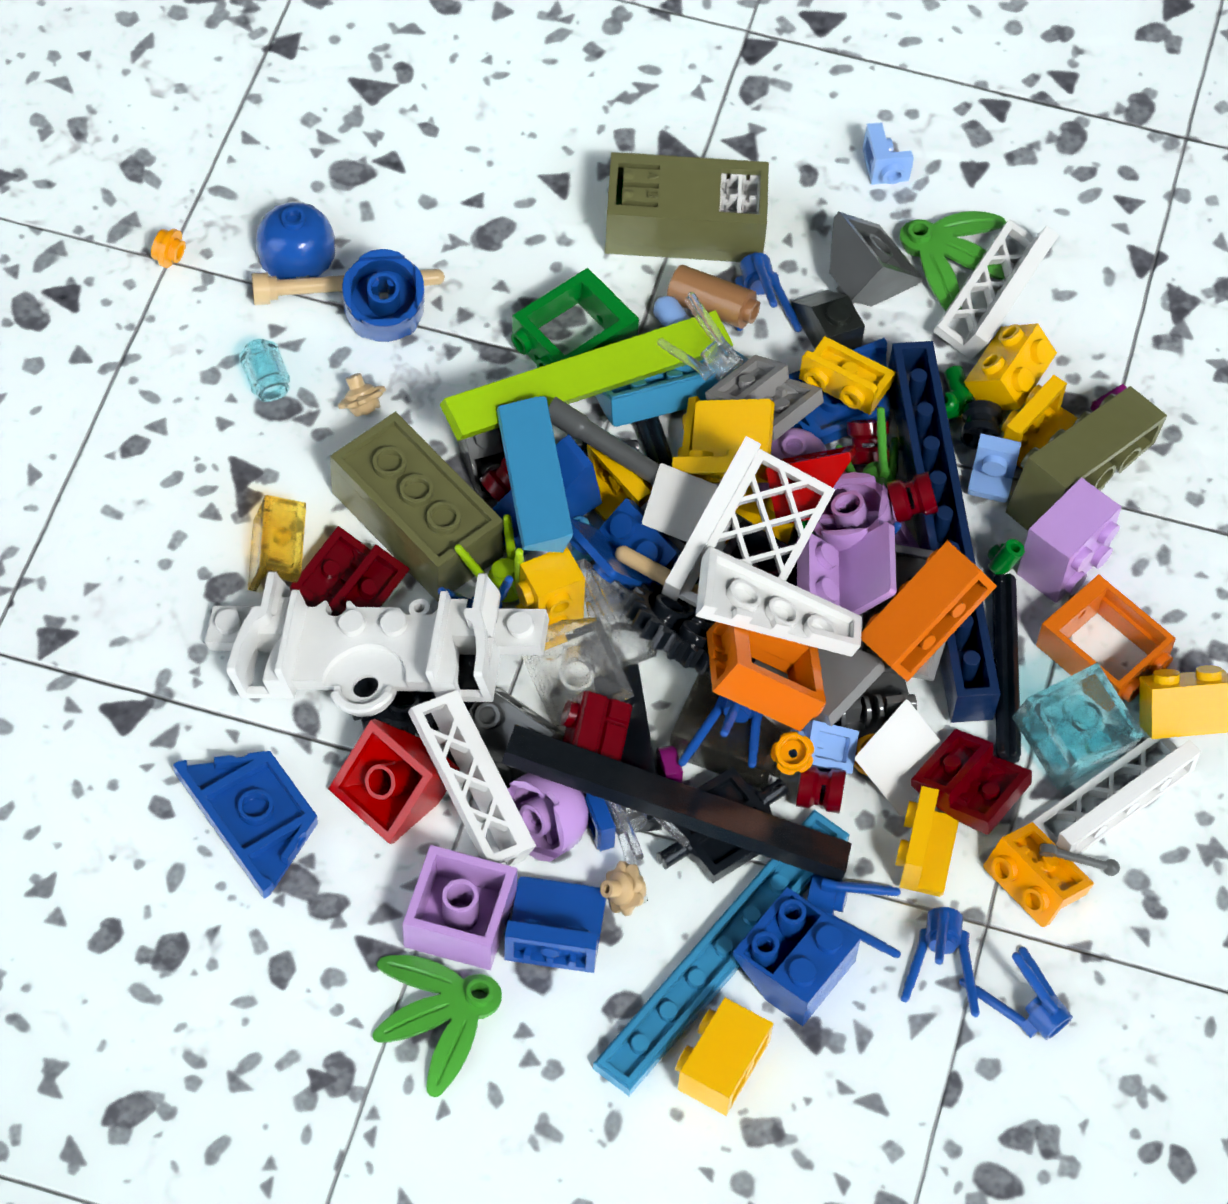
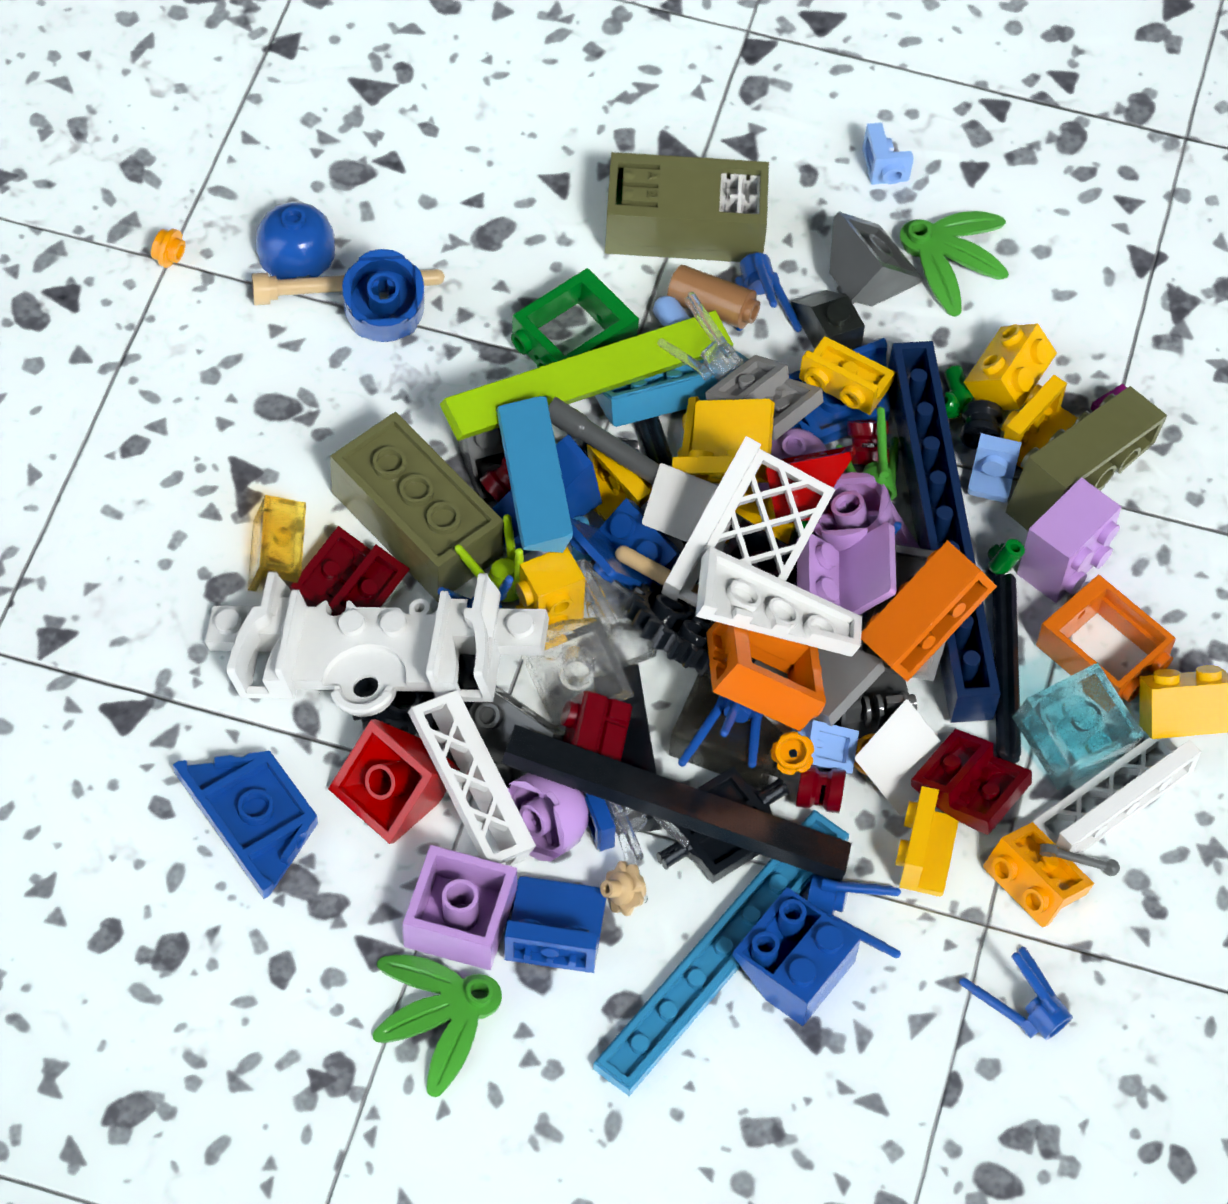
clear light blue brick [239,339,290,402] -> none
tan plant [338,373,386,417] -> none
magenta tile [656,745,683,783] -> none
yellow brick [675,997,774,1116] -> none
dark red wheel [887,471,938,522] -> none
blue plant [901,907,980,1018] -> none
white fence [933,219,1059,360] -> none

